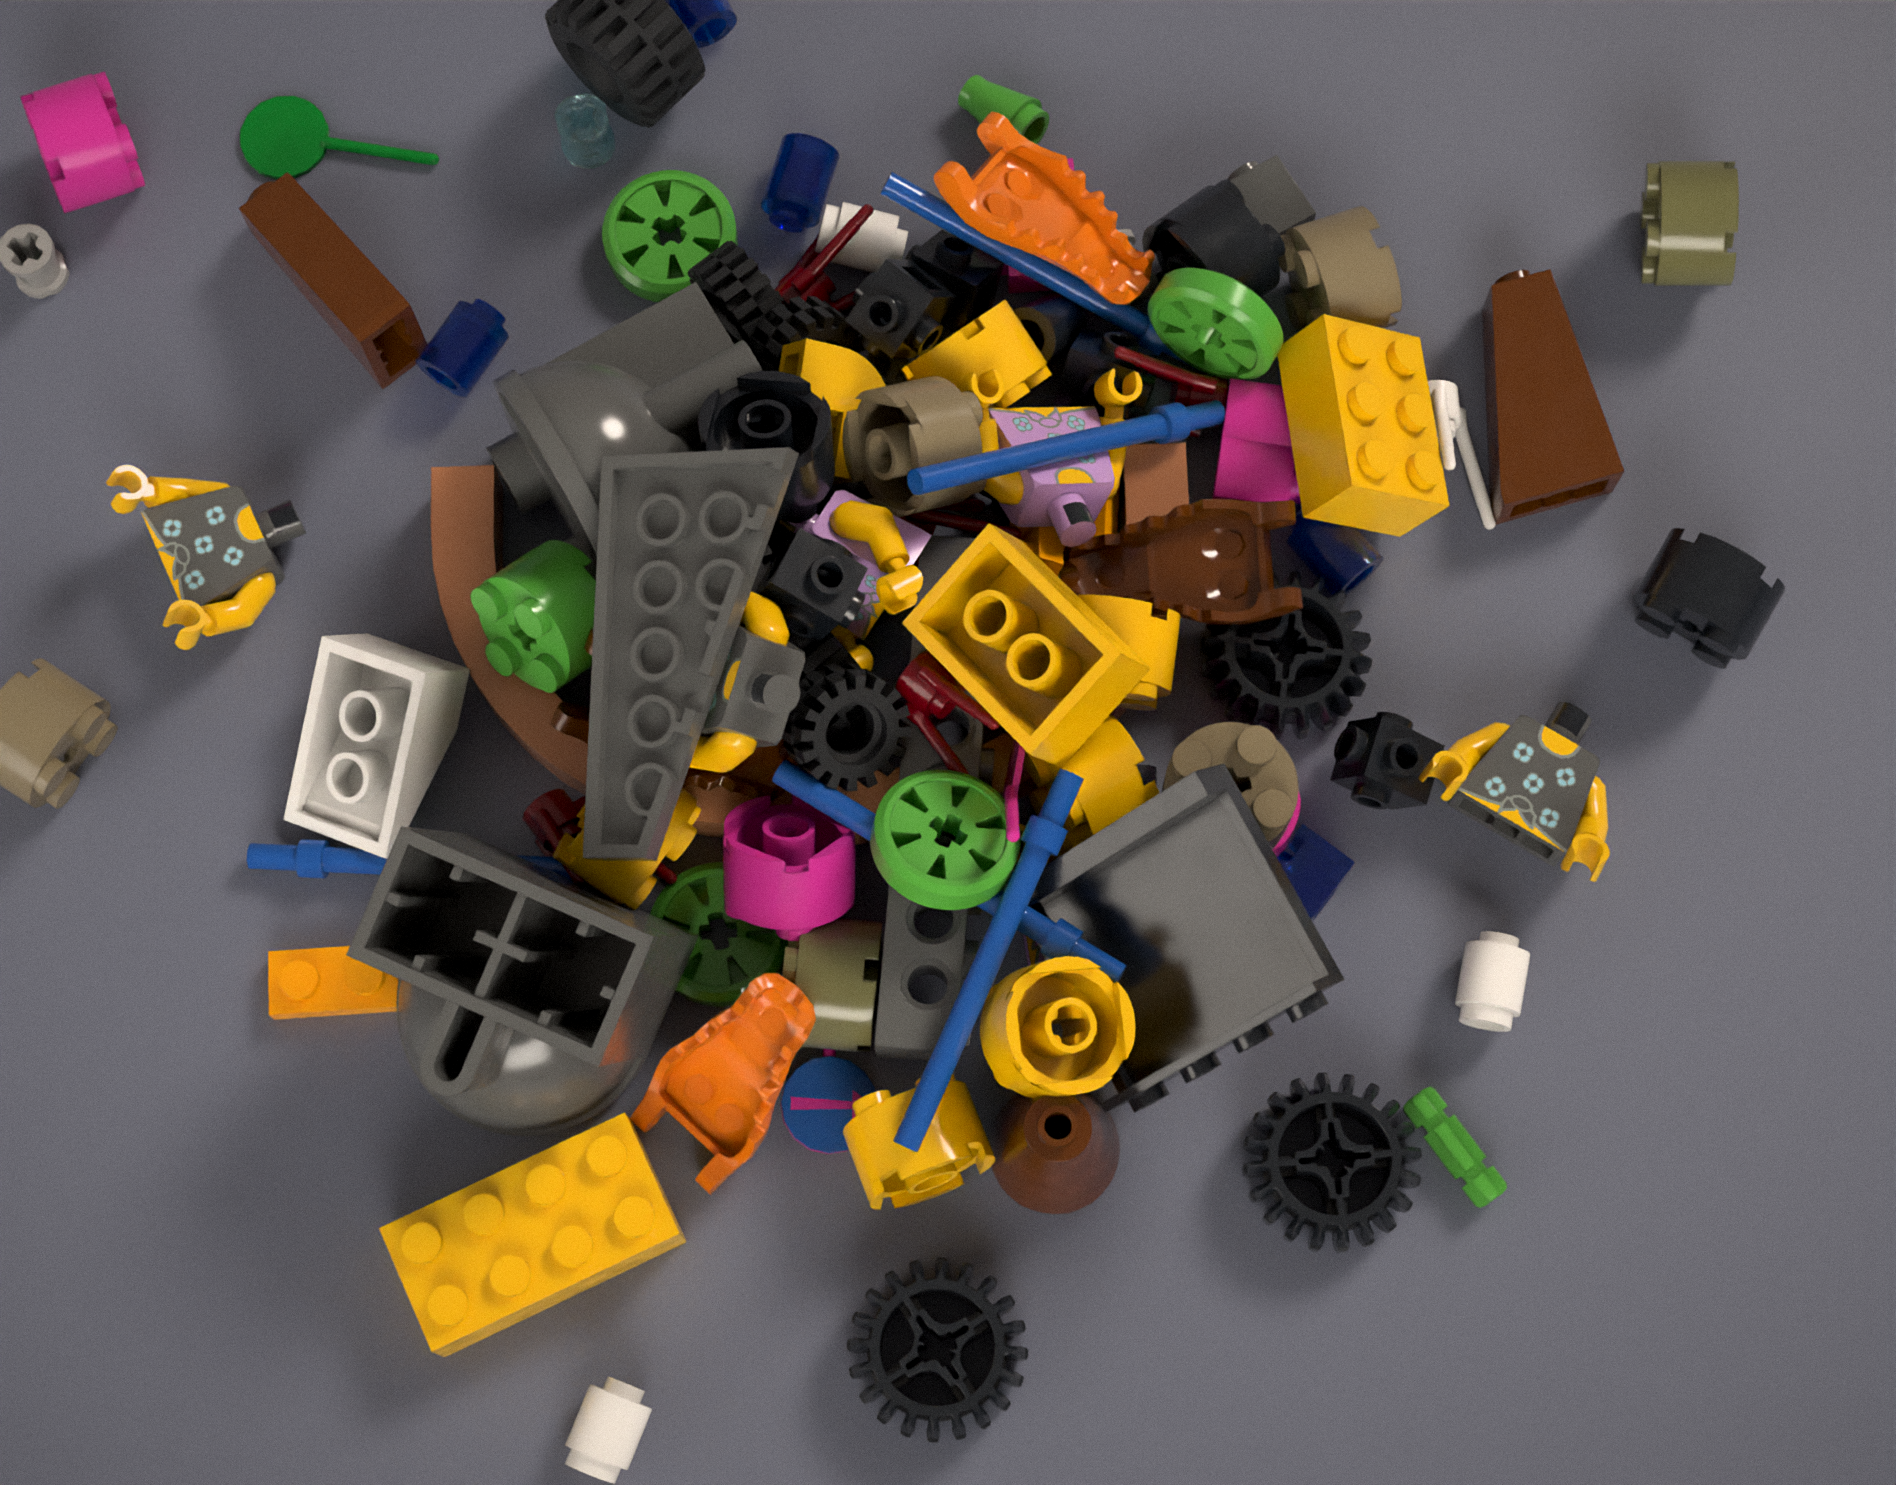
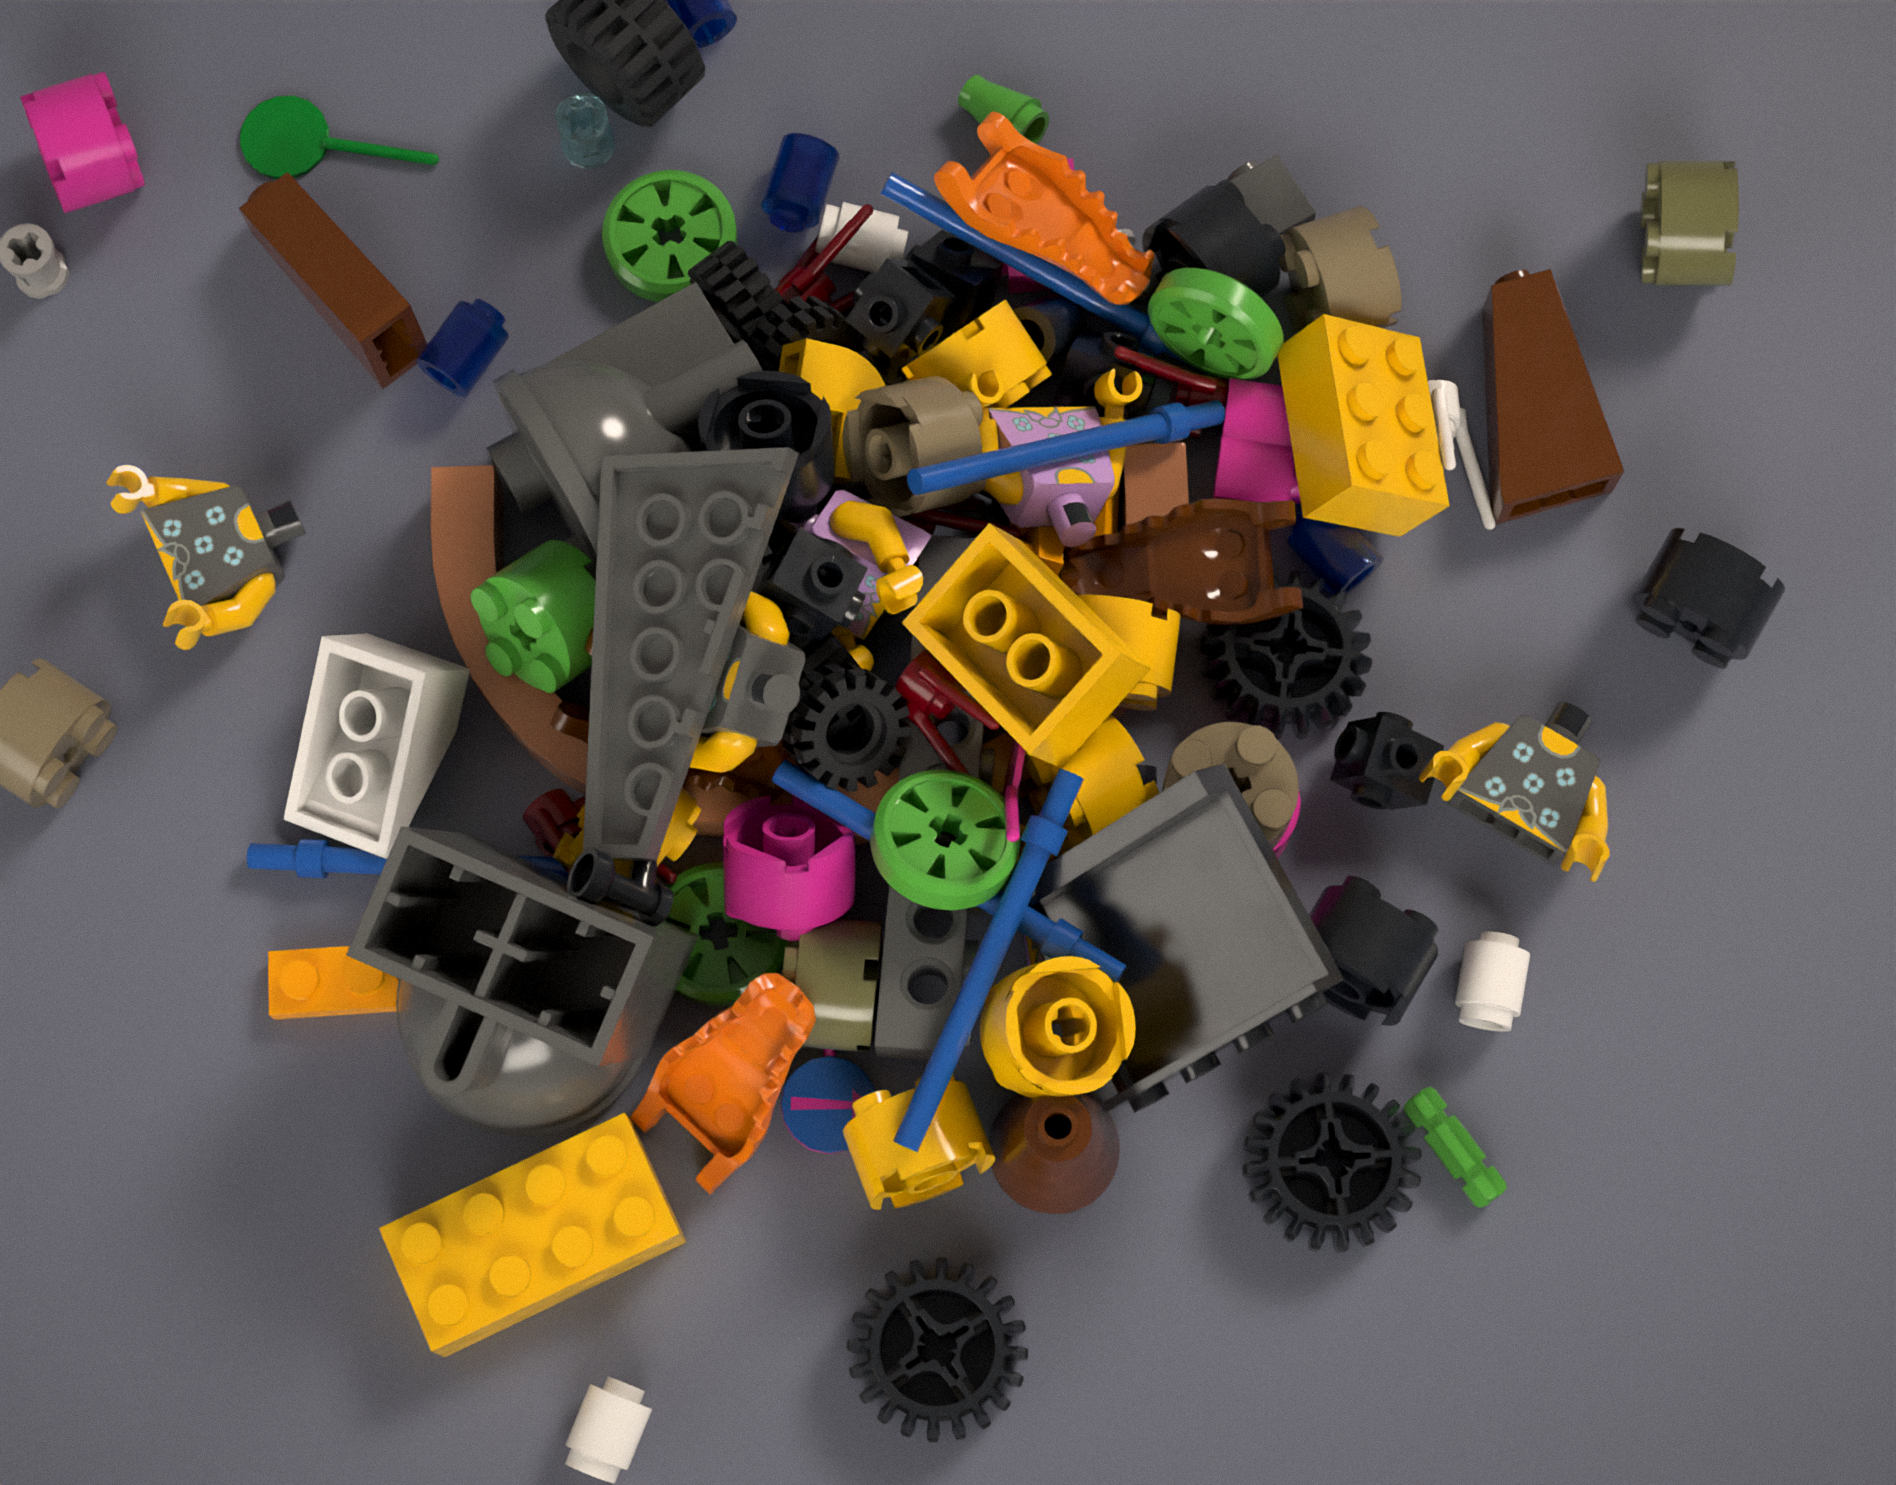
clear blue brick [1277,823,1355,922] -> none
none -> black piece [567,847,673,926]
none -> black brick [1309,875,1439,1026]

